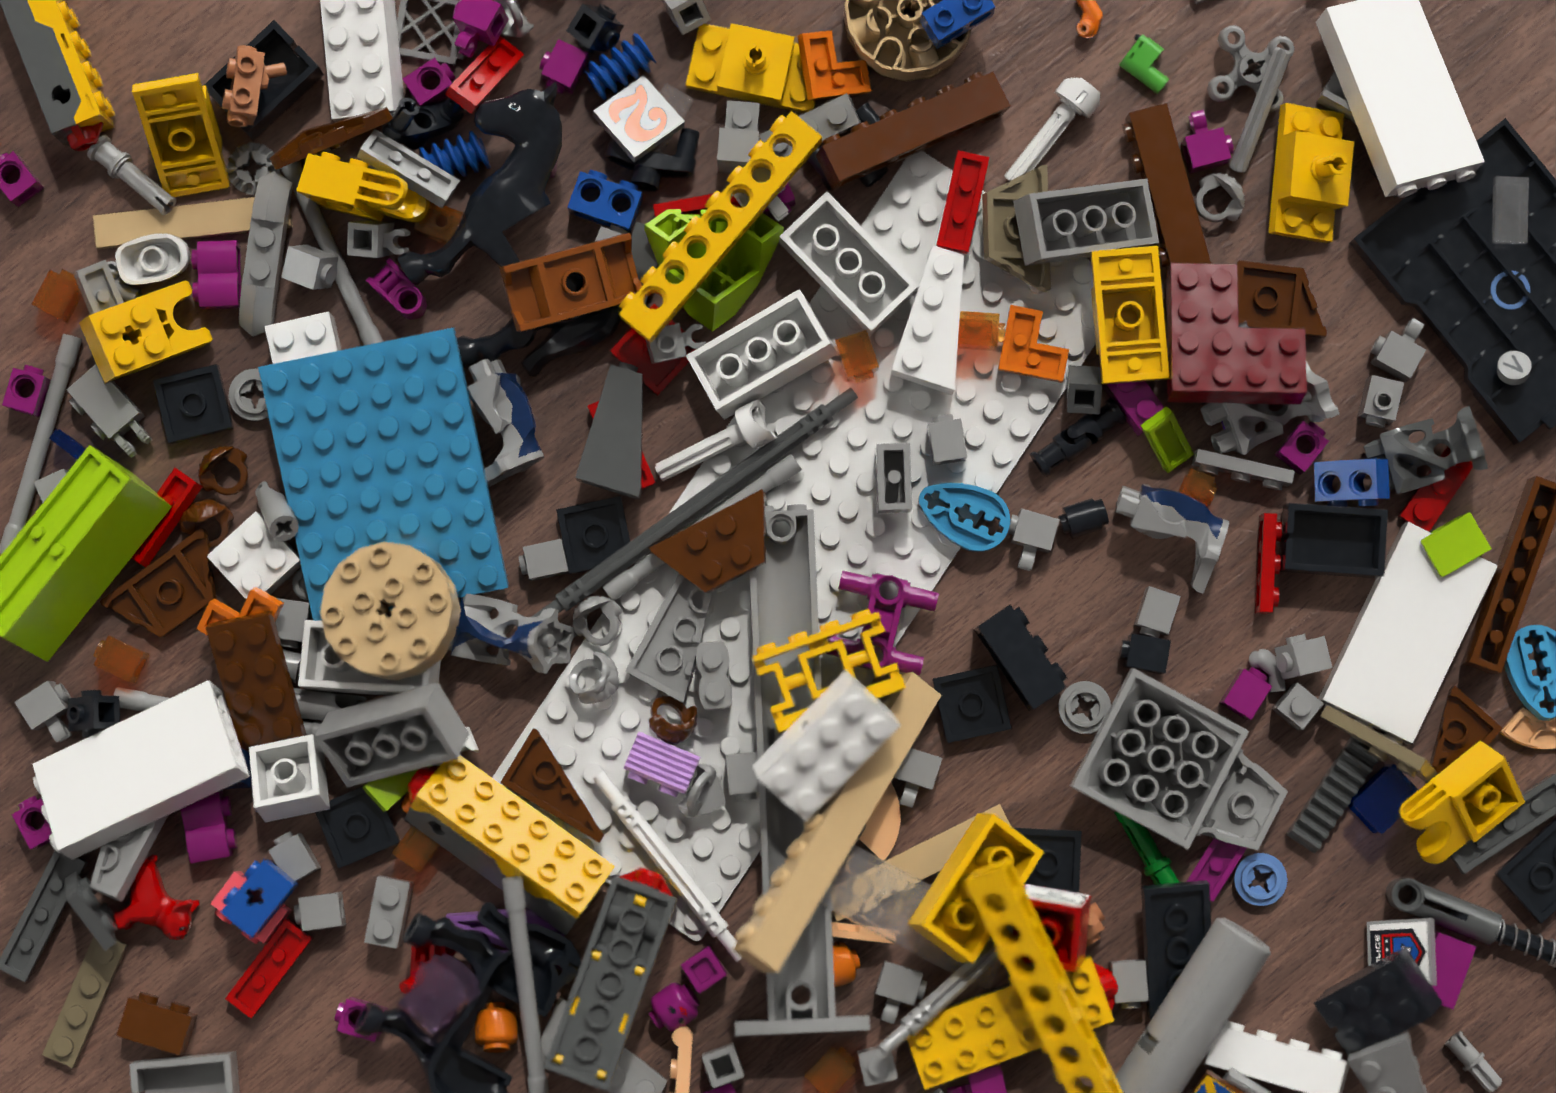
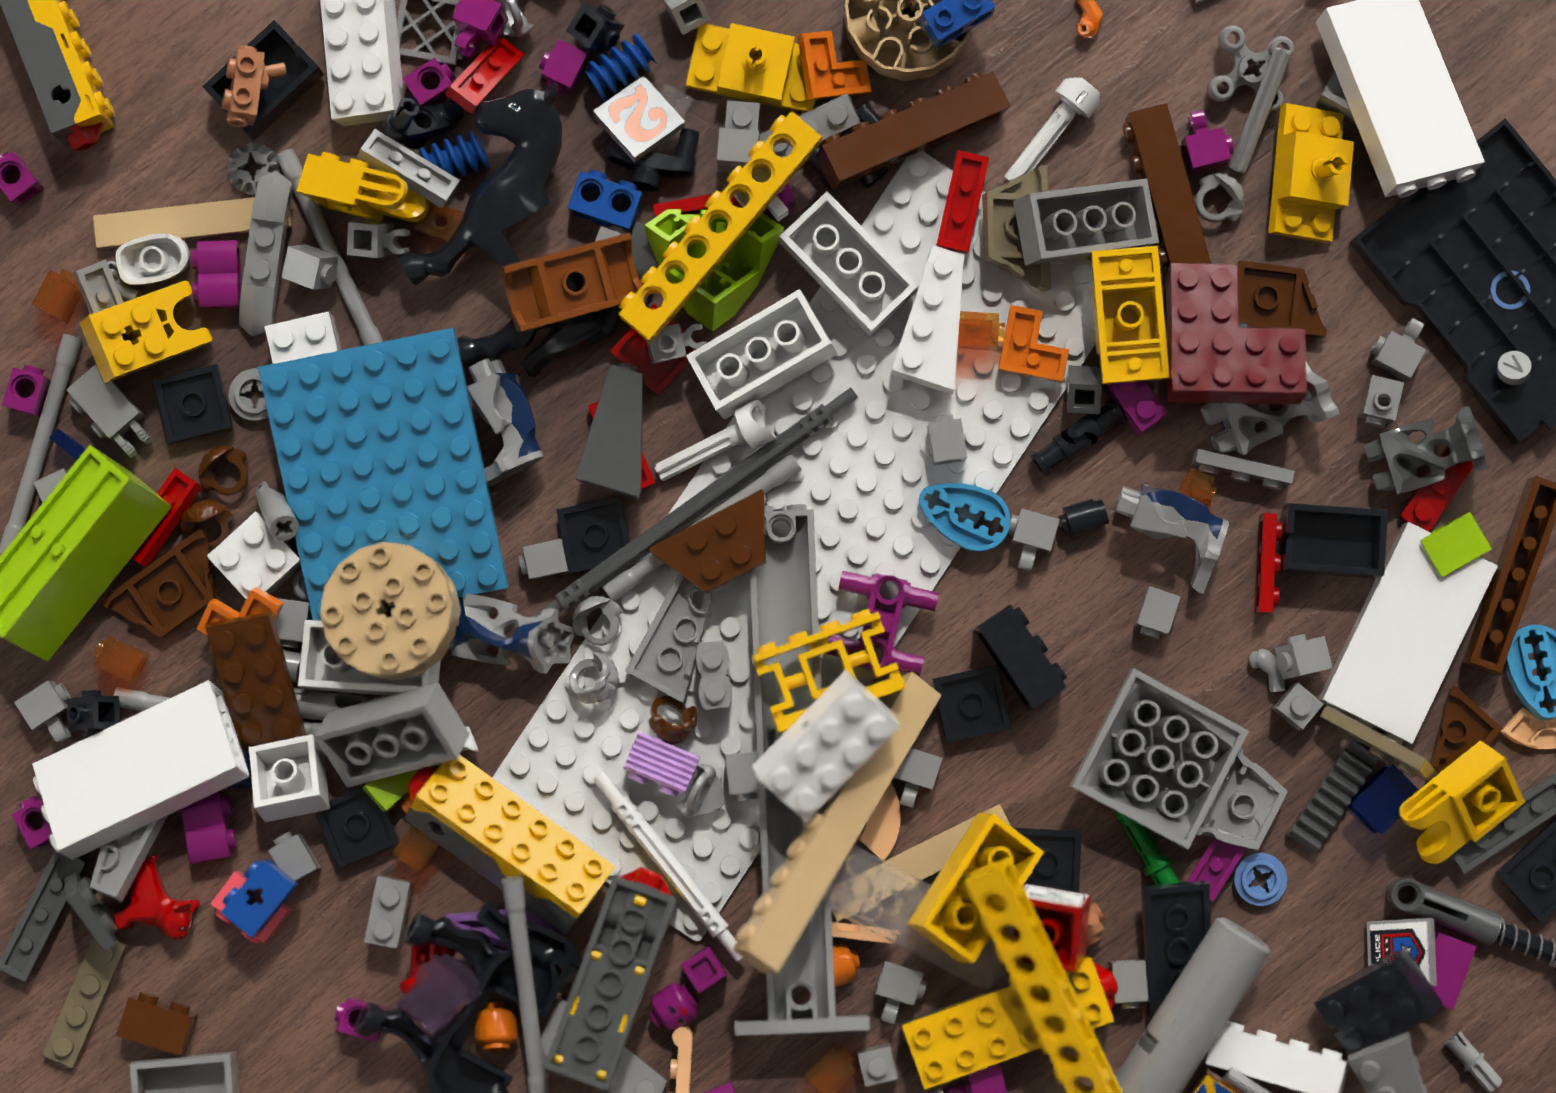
light grey pin [87,135,176,215] -> none
yellow brick [132,73,230,197] -> none
red plate [225,918,313,1019] -> none
reddish brown wing [269,107,393,170] -> none
light grey brick [294,892,346,931] -> none
magenta piece [366,258,427,320] -> none
reddish brown wing [500,728,604,843] -> none
light grey brick [702,1042,745,1088] -> none
clear orange brick [835,330,879,384] -> none
light grey brick [876,443,912,514] -> none
light grey axle [878,926,1013,1056] -> none
light grey gear [1058,681,1111,734] -> none
bright green piece [1119,33,1169,95] -> none
black brick [1119,634,1171,674] -> none
lime tile [1140,406,1194,473] -> none
magenta brick [1219,667,1272,720] -> none
magenta brick [1274,421,1329,475] -> none
blue brick [1314,459,1390,507] -> none
clear tile [1492,176,1529,244] -> none

